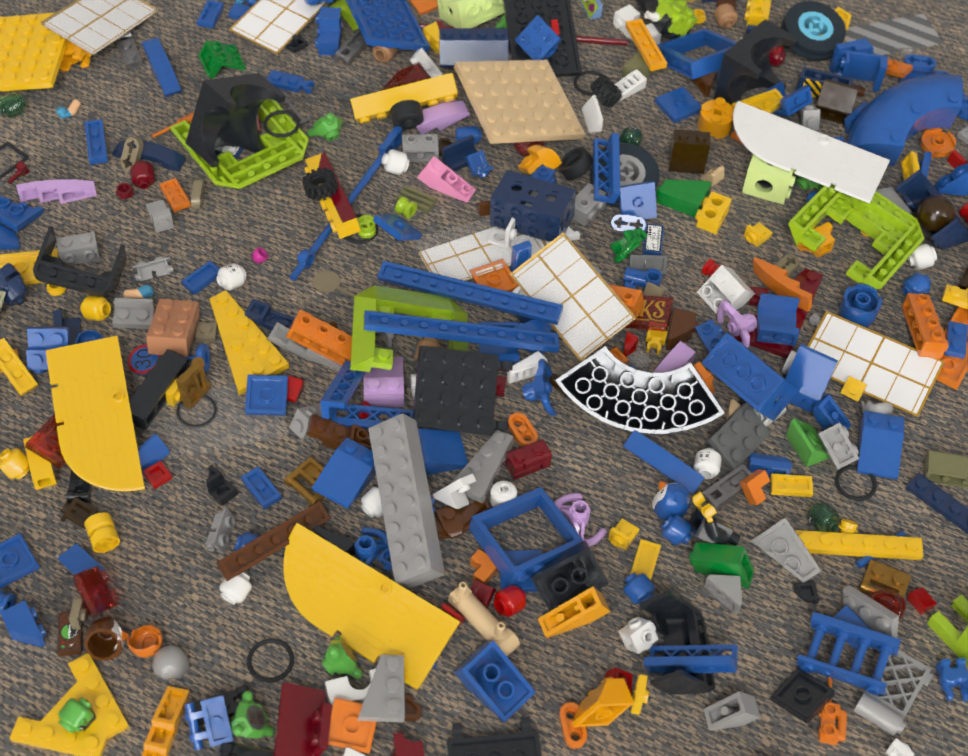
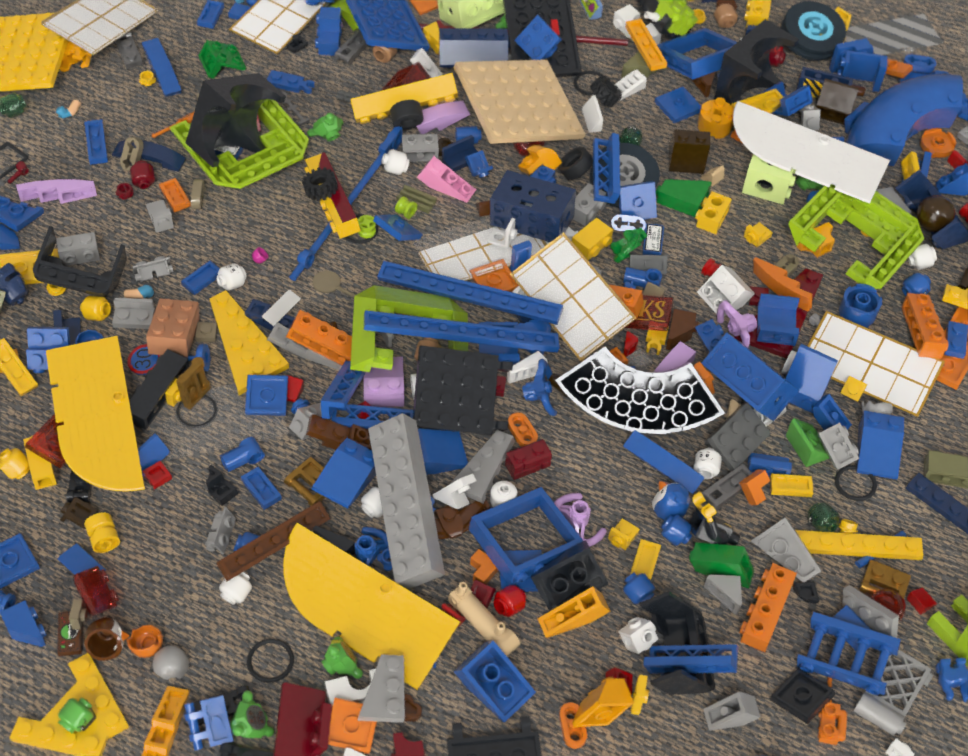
black piece [263,110,300,138] -> none
none -> yellow plate [139,71,156,86]
none -> blue piece [220,437,265,472]
none -> white sticker [262,290,301,326]
none -> blue plate [291,399,310,414]
none -> yellow brick [572,218,613,261]
none -> orange brick [739,563,797,652]

